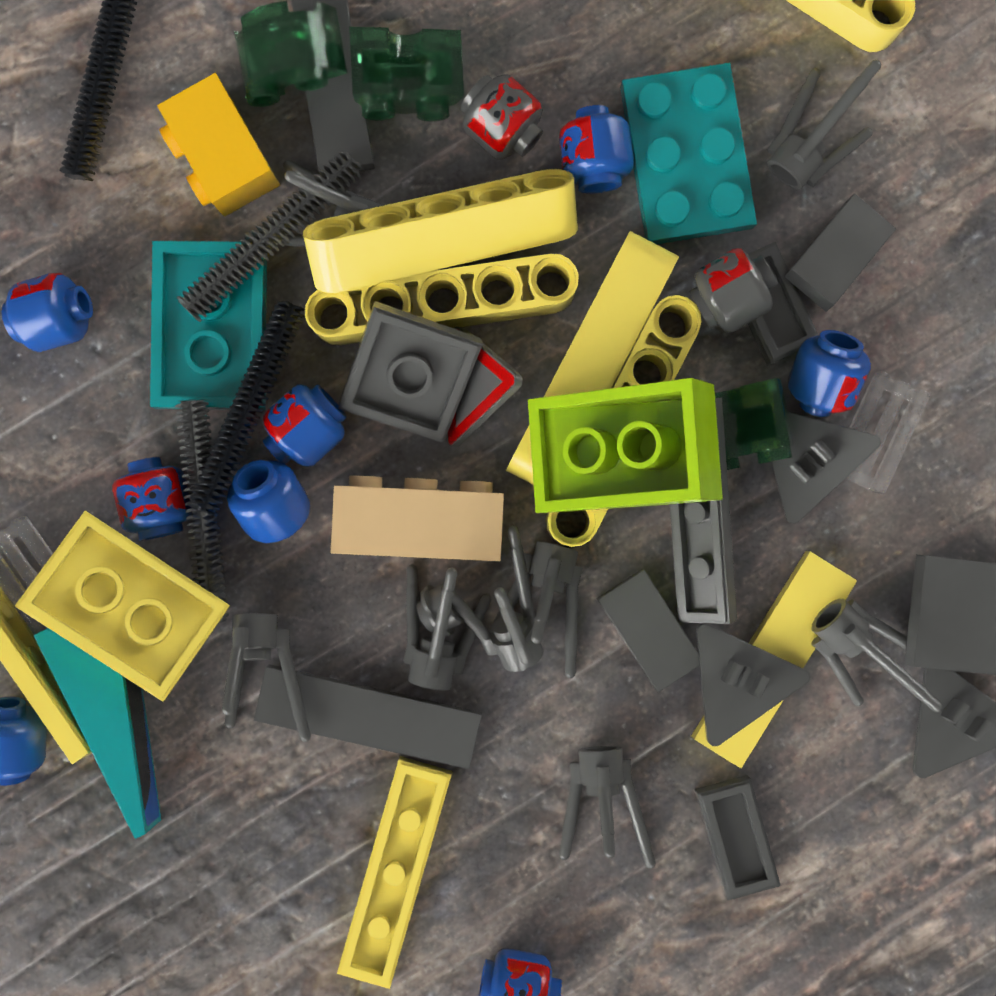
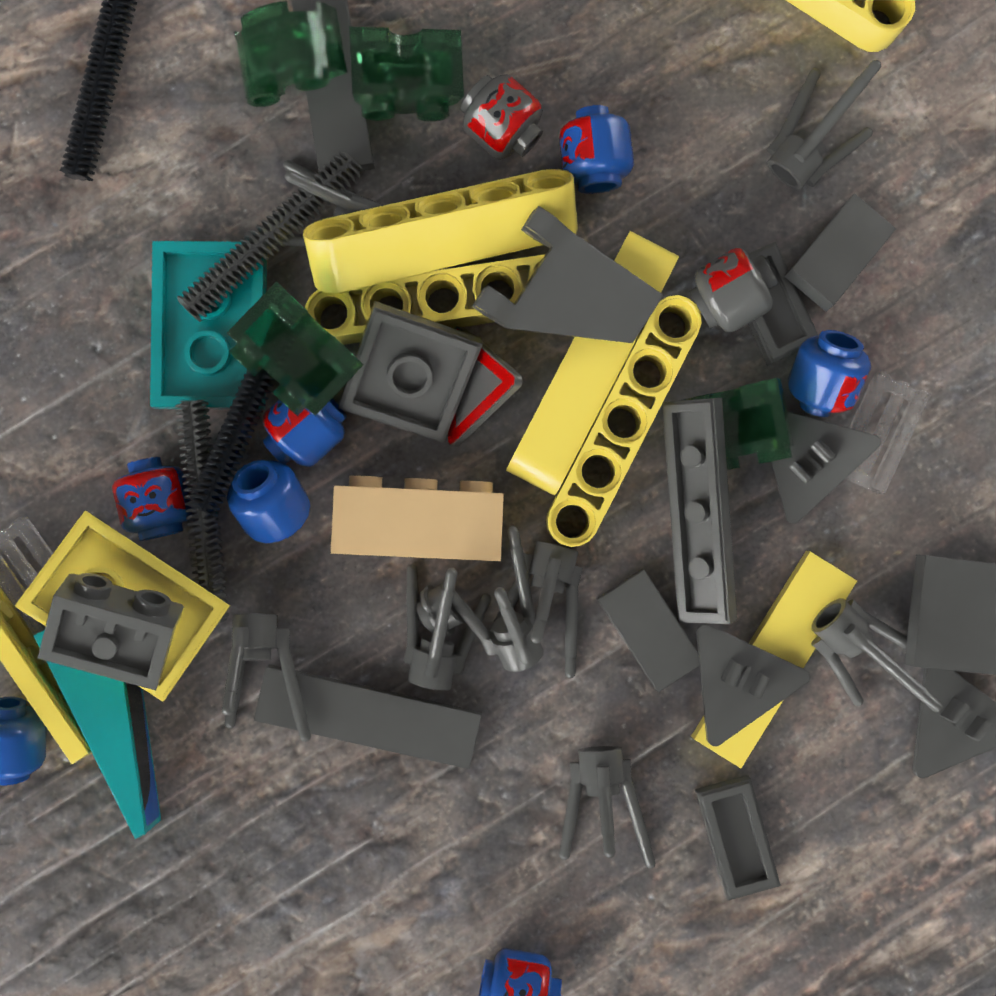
blue head [1,273,93,352] -> none
yellow brick [157,72,281,217] -> none
light yellow tile [337,756,452,989] -> none
lime slope [528,378,723,513] -> none
teal plate [620,62,757,244] -> none
none -> dark grey bracket [37,573,184,691]
none -> clear green cylinder [227,281,364,416]
none -> dark grey flag [472,206,664,343]

